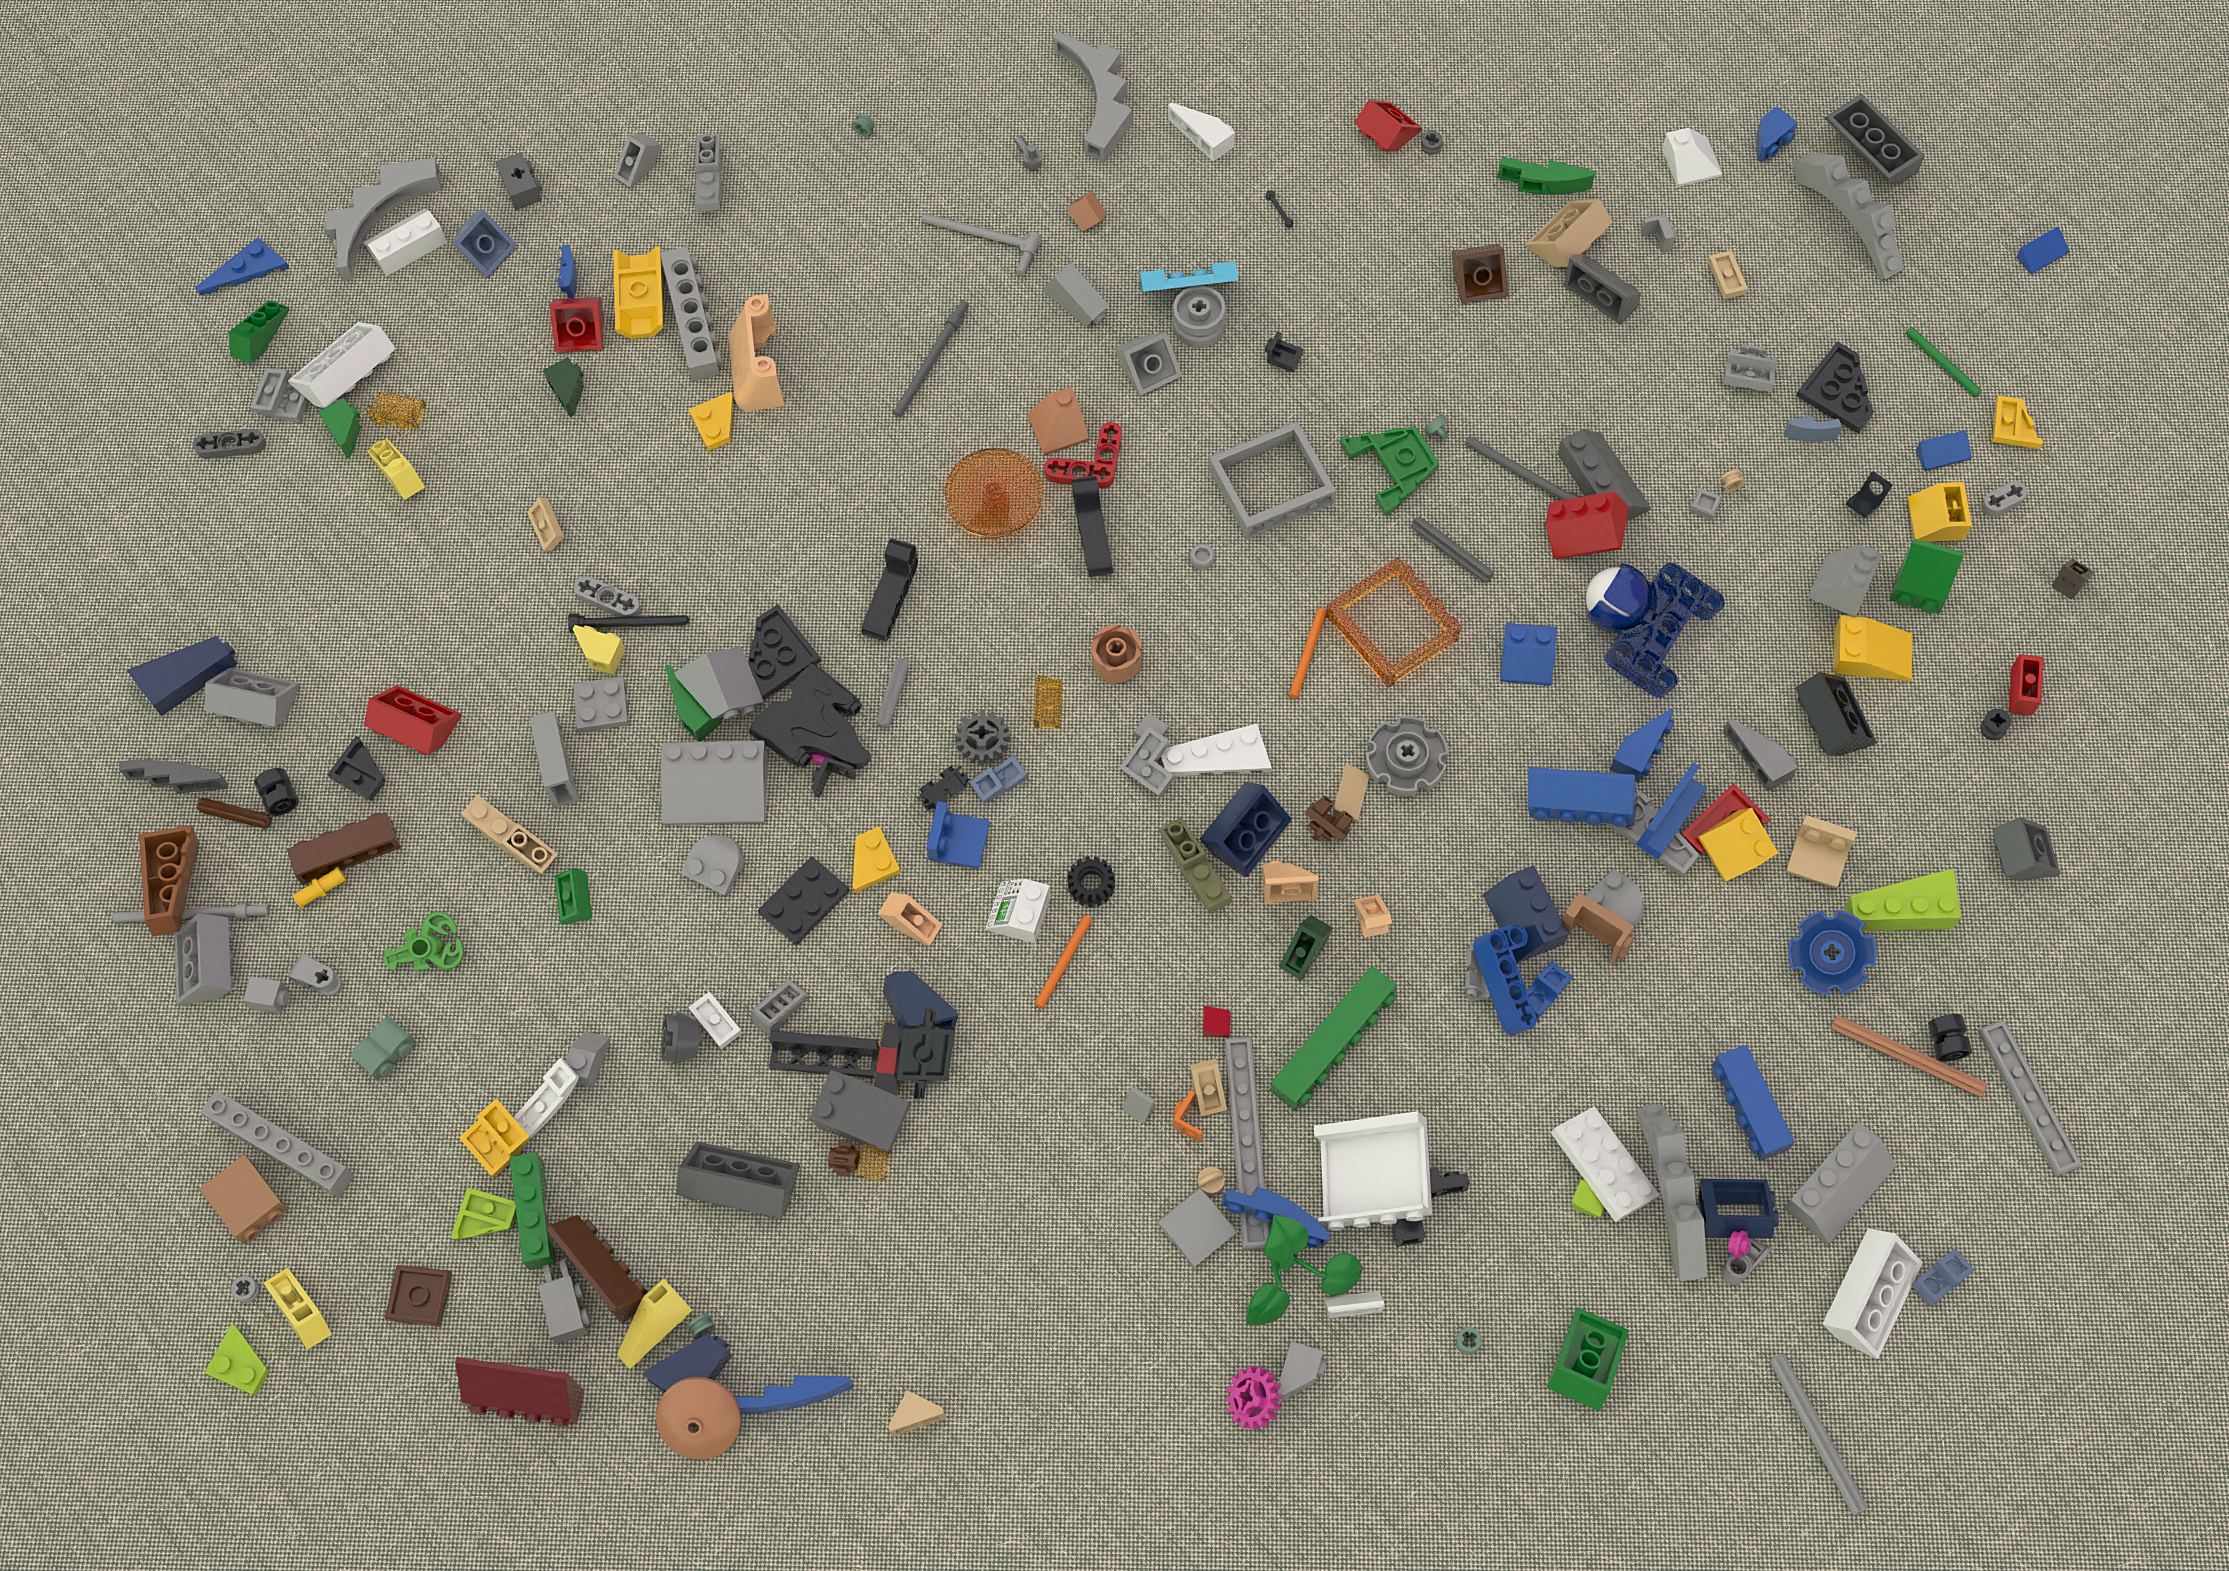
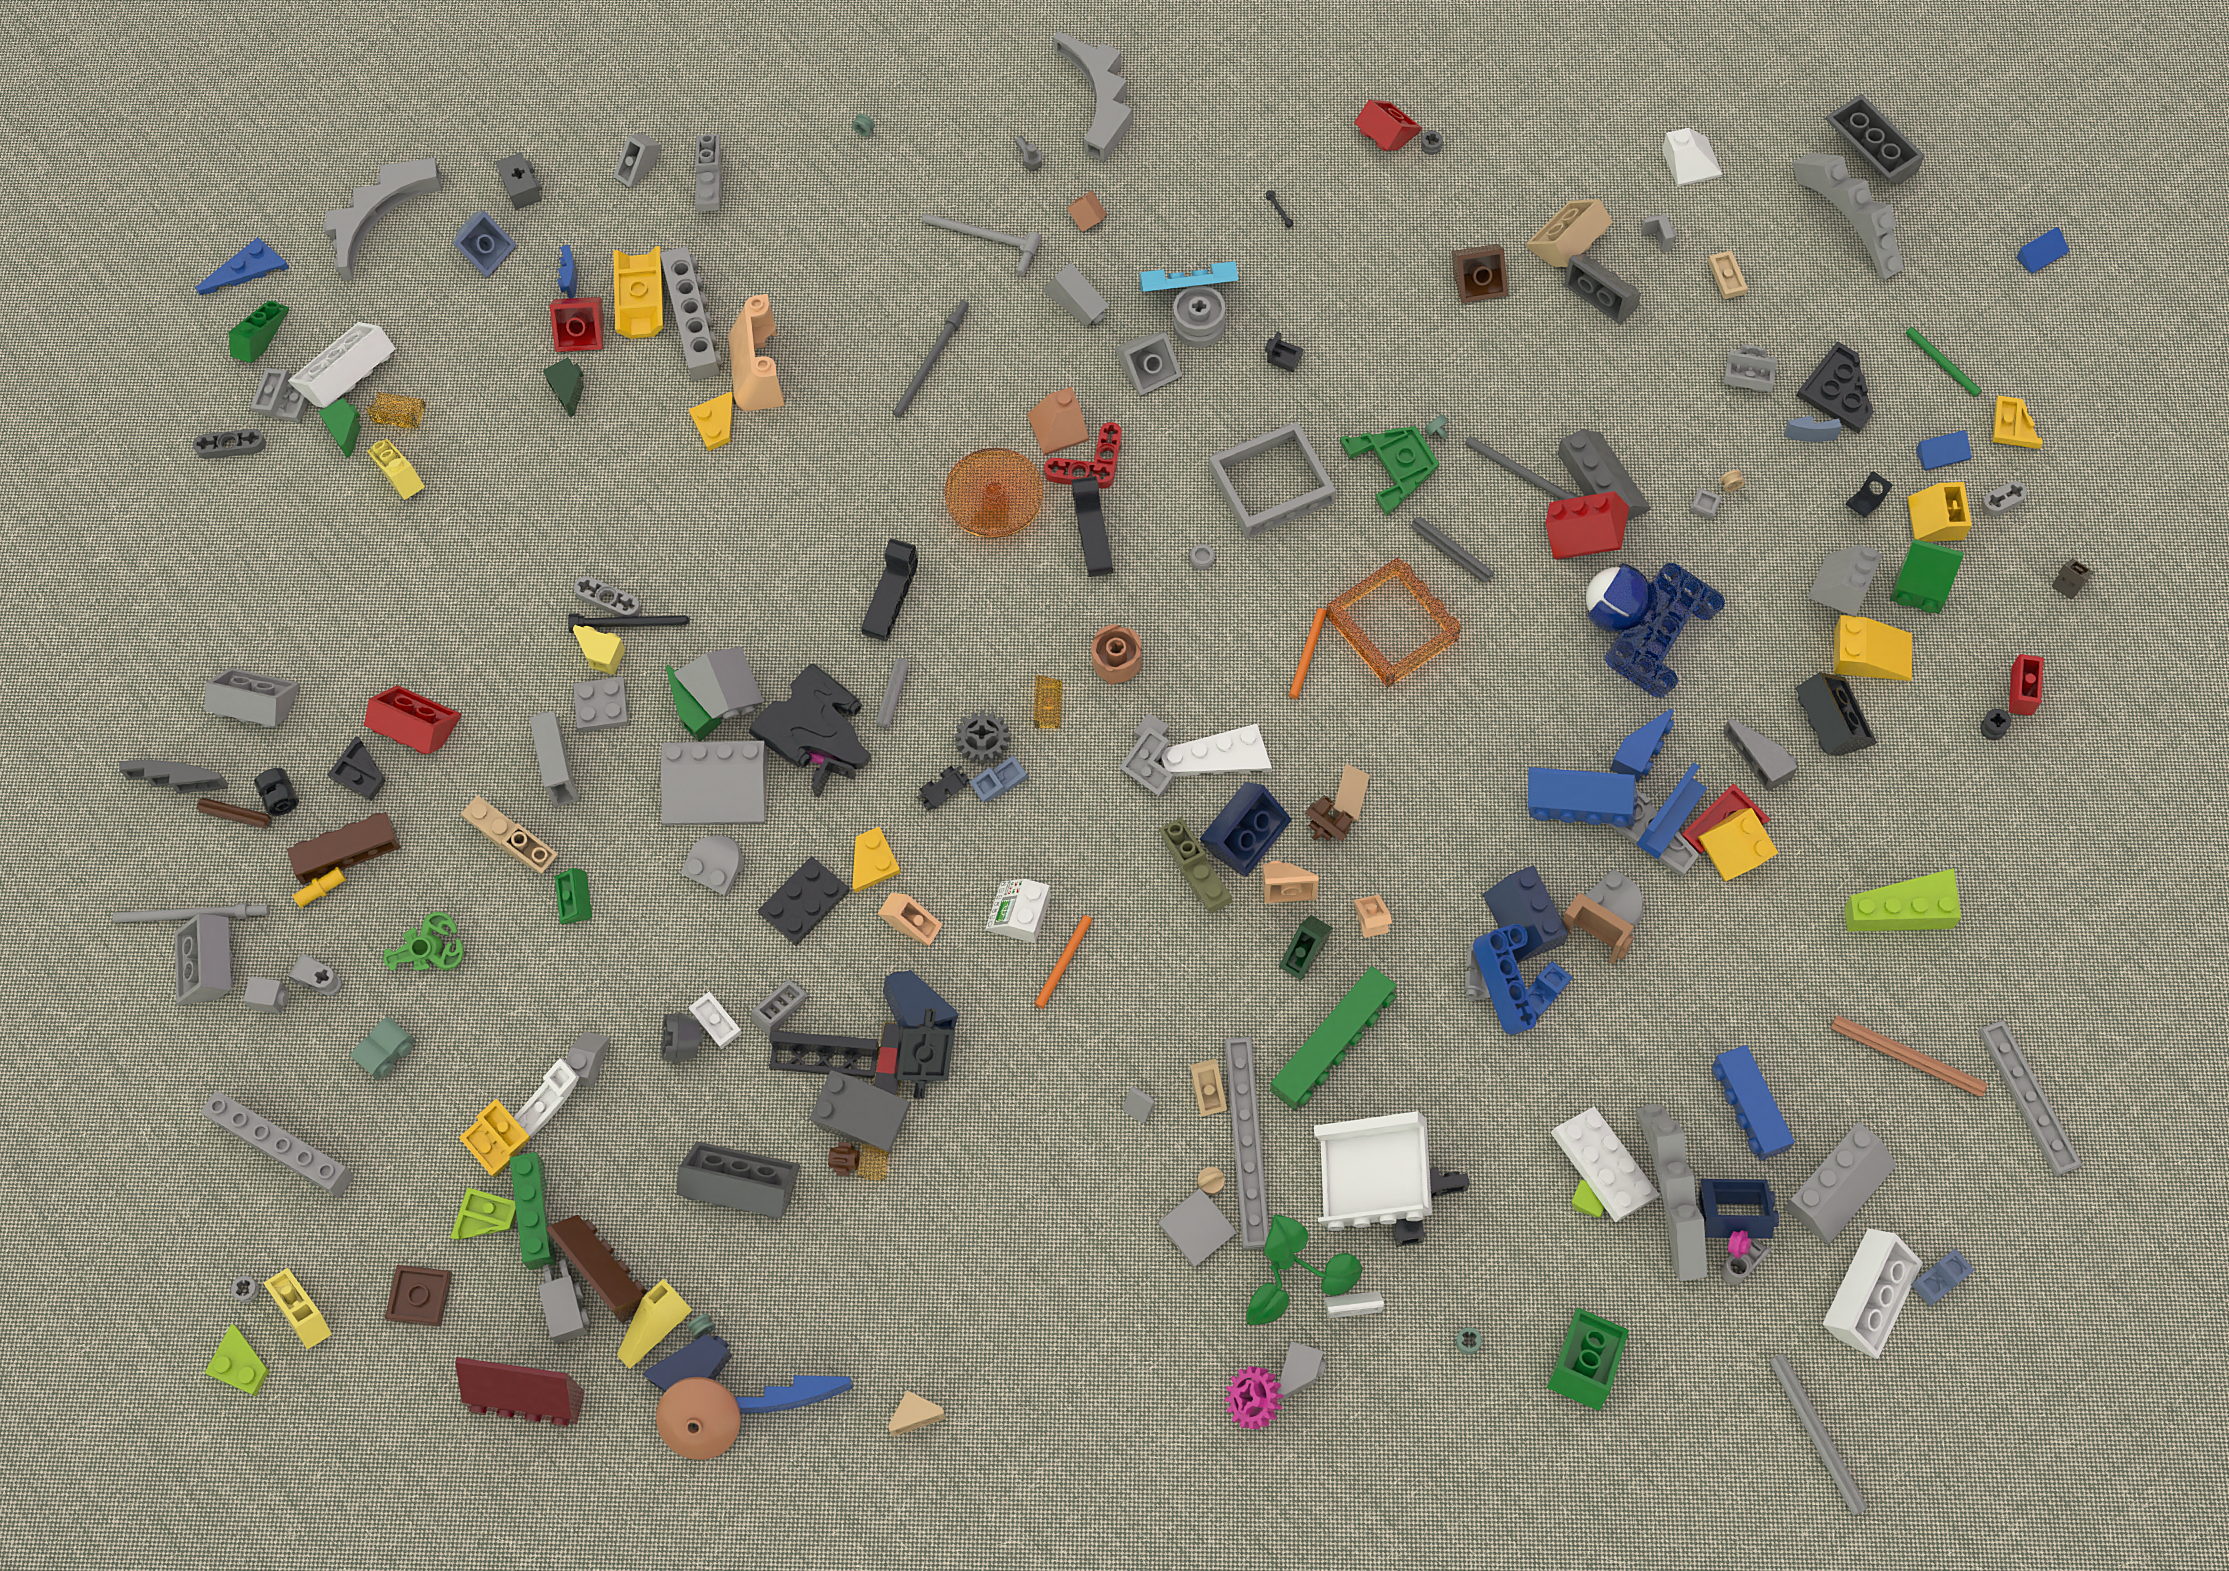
dark blue slope [127,636,237,716] -> none
dark orange wedge [139,825,199,937] -> none
medium nougat panel [199,1154,288,1243] -> none
white slope [363,209,447,277] -> none
tan plate [527,497,564,552] -> none
black plate [749,604,821,700] -> none
blue bracket [926,801,990,869] -> none
black tyre [1067,856,1115,907] -> none
white slope [1168,102,1235,162] -> none
orange bracket [1173,1090,1203,1143] -> none
red slope [1203,1006,1230,1037] -> none
blue slope [1221,1186,1330,1248] -> none
light grey piece [1366,716,1449,796] -> none
green slope [1497,157,1595,195] -> none
blue slope [1500,623,1557,686] -> none
blue slope [1757,106,1798,163] -> none
tan bracket [1786,815,1857,889] -> none
blue piece [1788,910,1877,995] -> none
black wheel [1928,1014,1973,1062] -> none
dark grey slope [1992,817,2060,881] -> none

